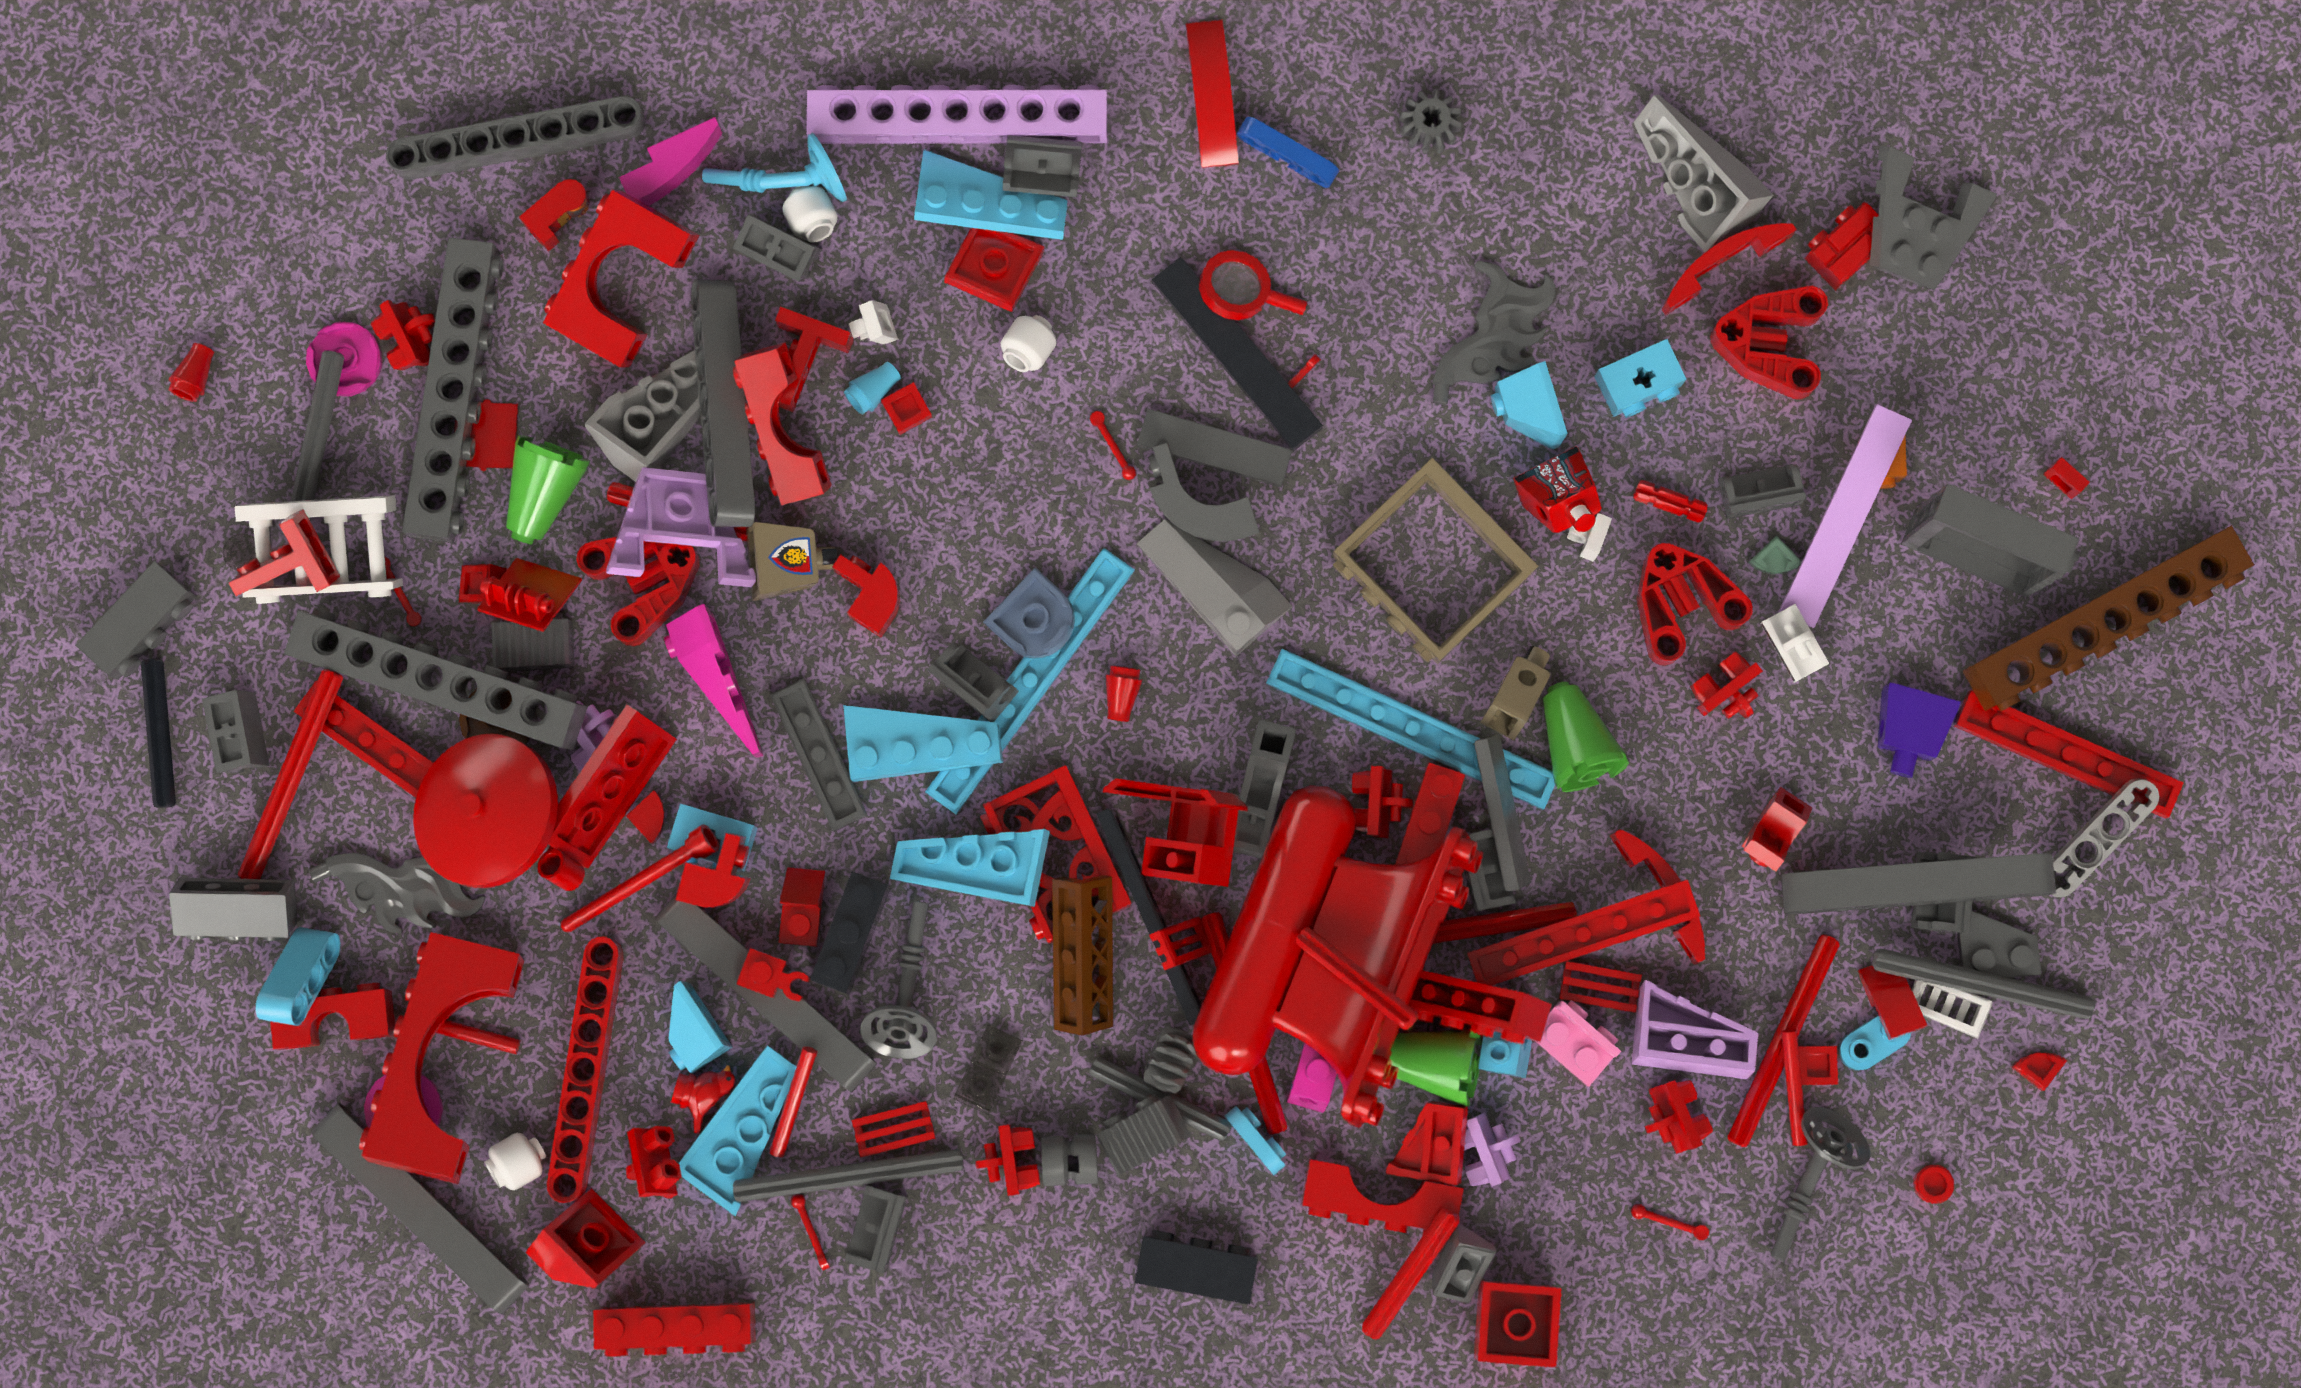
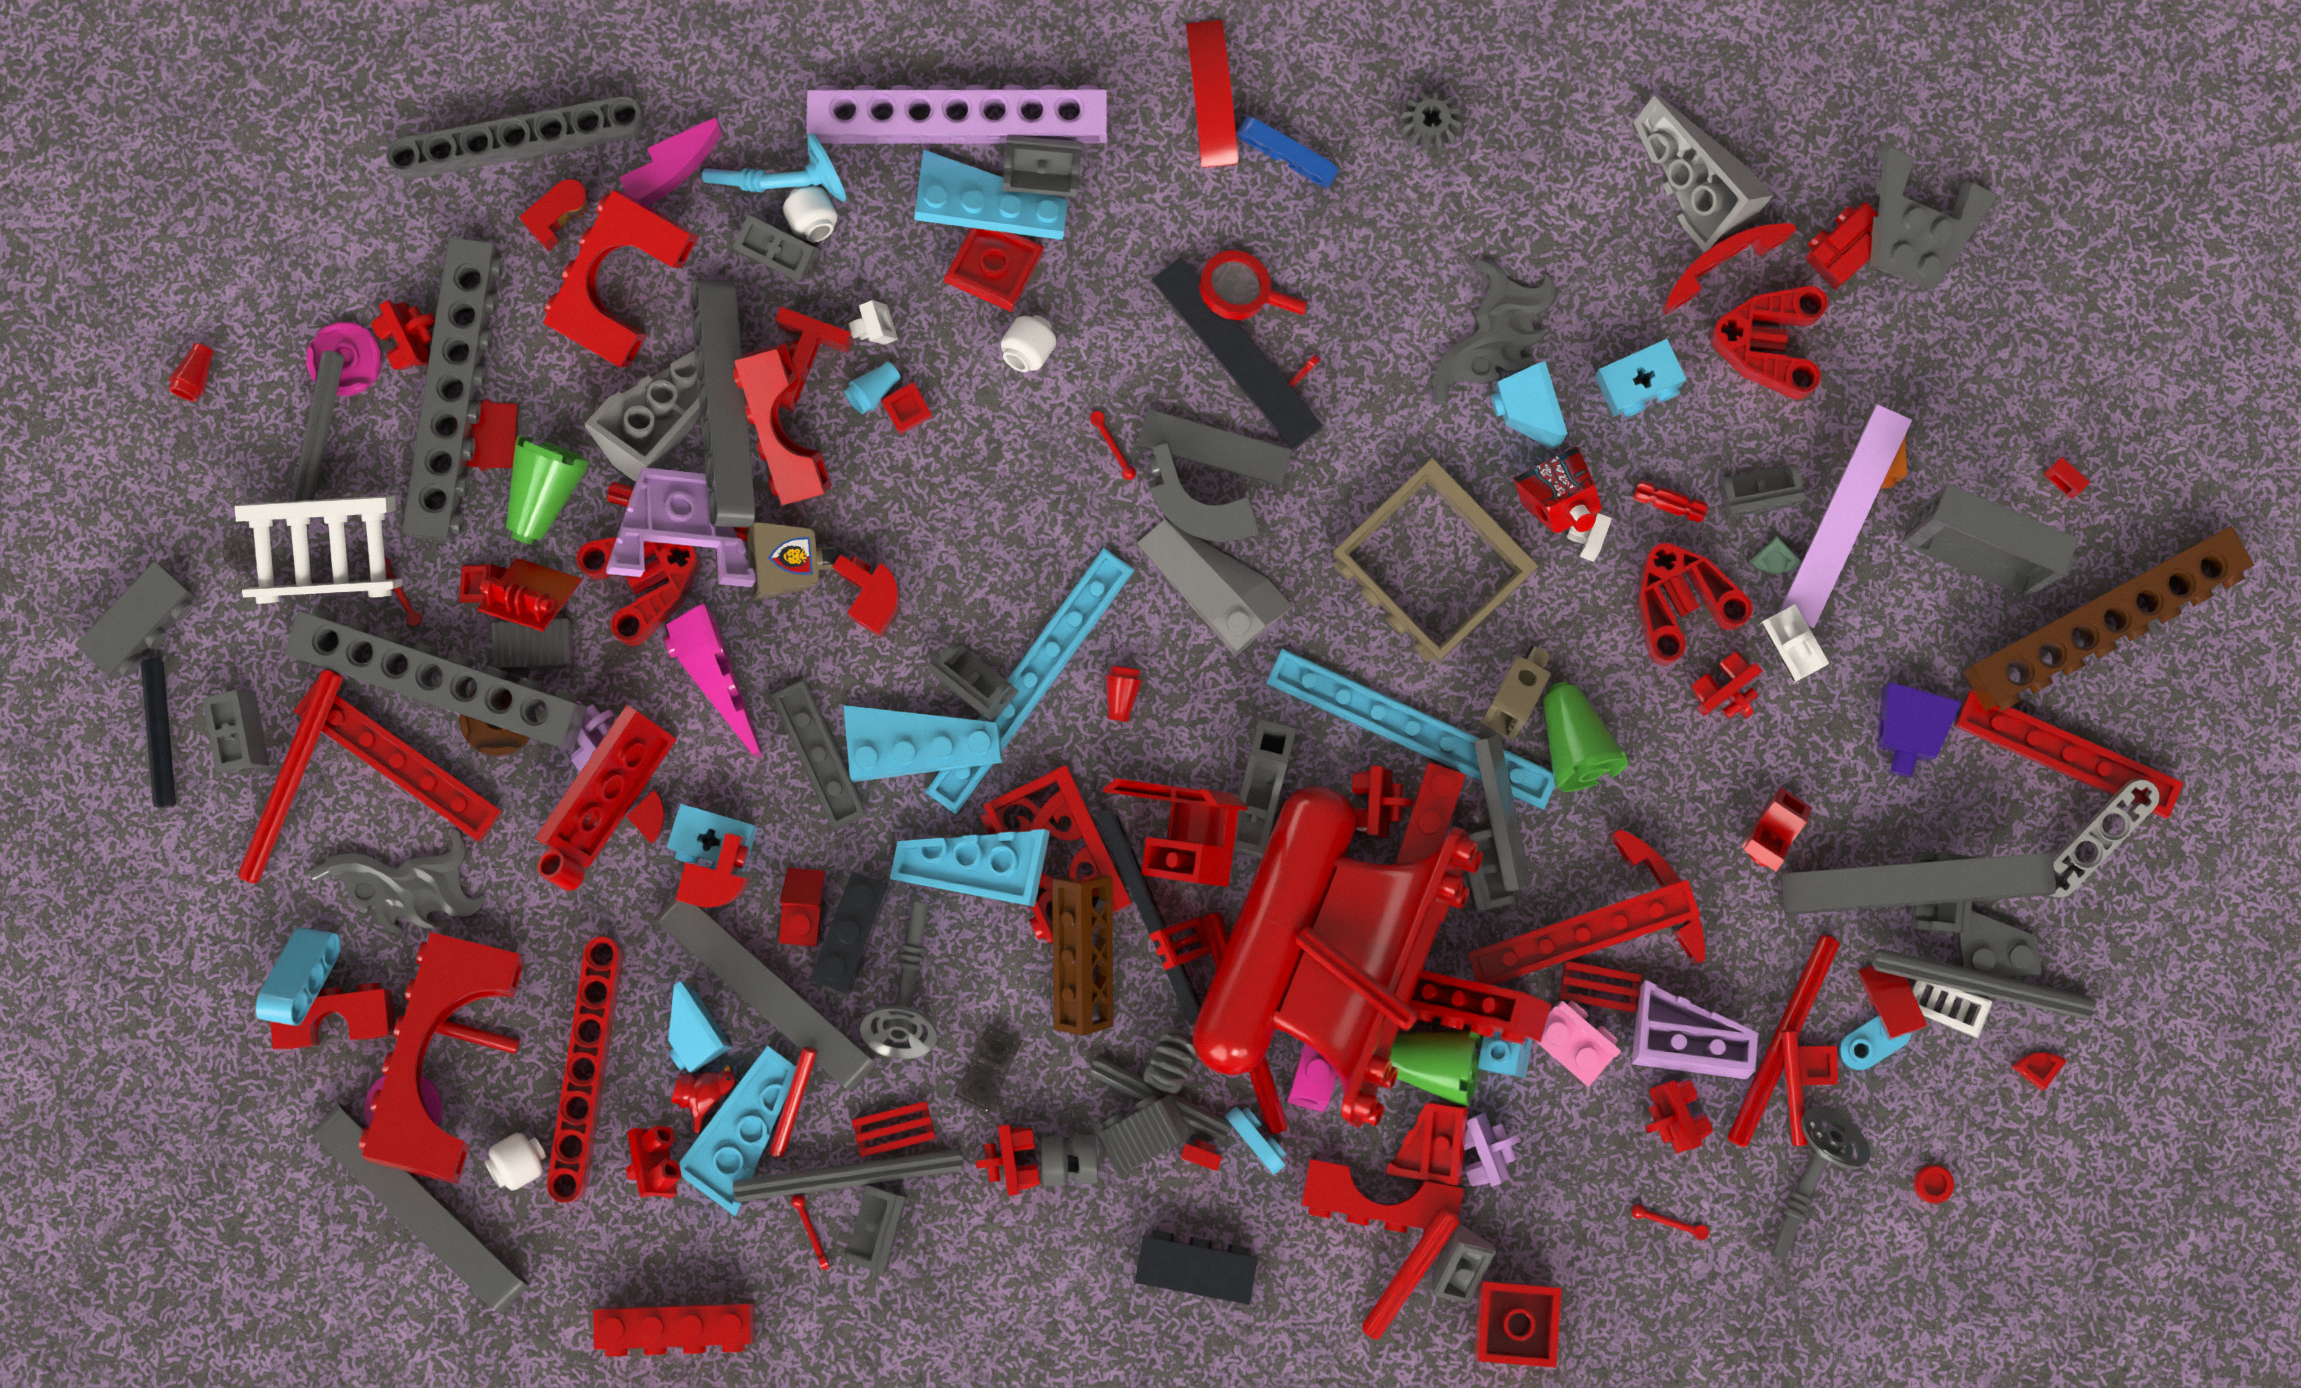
brick [169,878,297,941] -> none
bracket [229,509,340,596] -> none
red dish [413,734,558,888] -> none
red slope [525,1188,646,1289] -> none
red piece [560,824,719,933] -> none
red plate [736,948,810,1002] -> none
sand blue tile [983,568,1075,658] -> none
red axle [1433,902,1577,944] -> none
none -> red plate [1180,1139,1222,1171]

